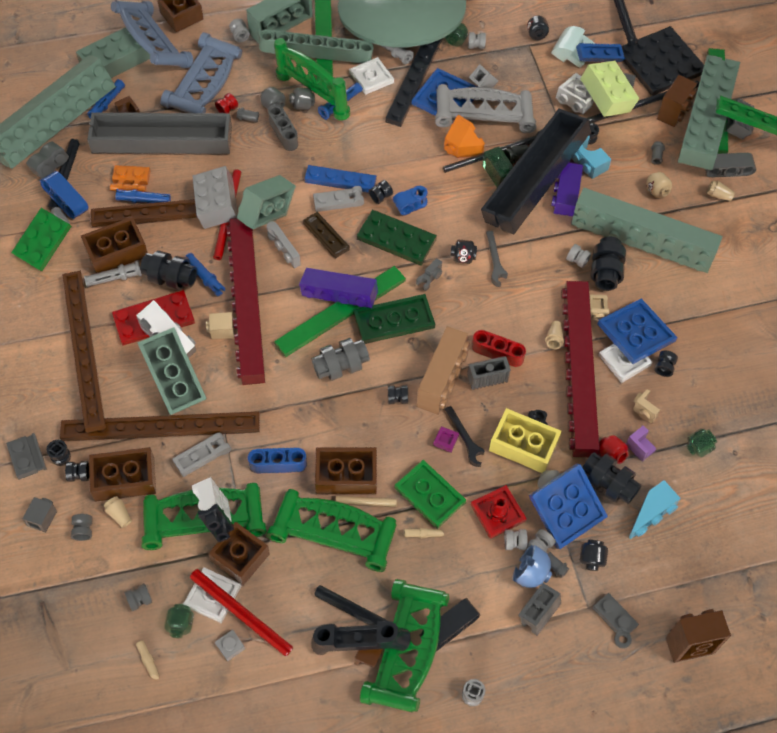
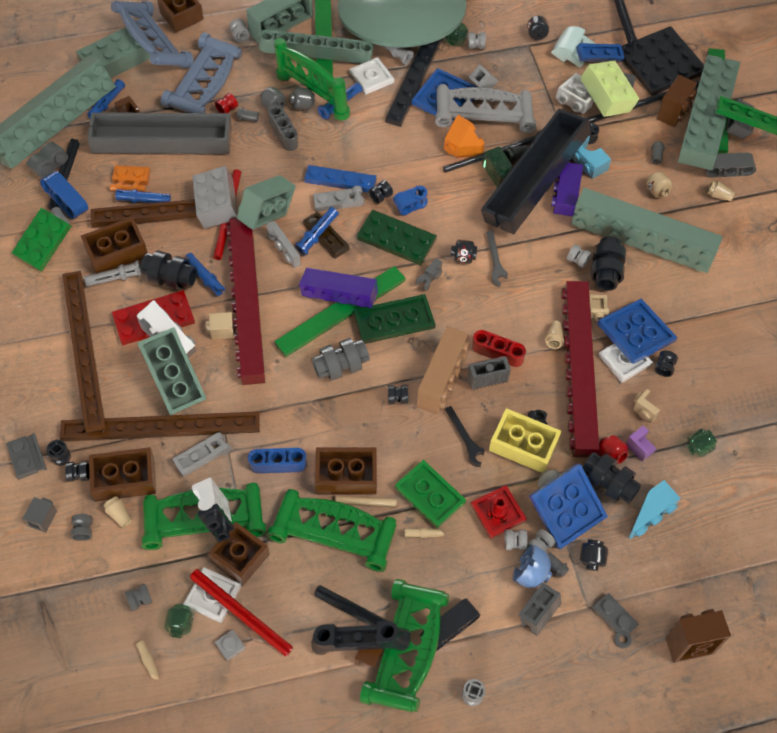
magenta plate [433,426,459,453] -> none
none -> blue pin [294,207,339,256]

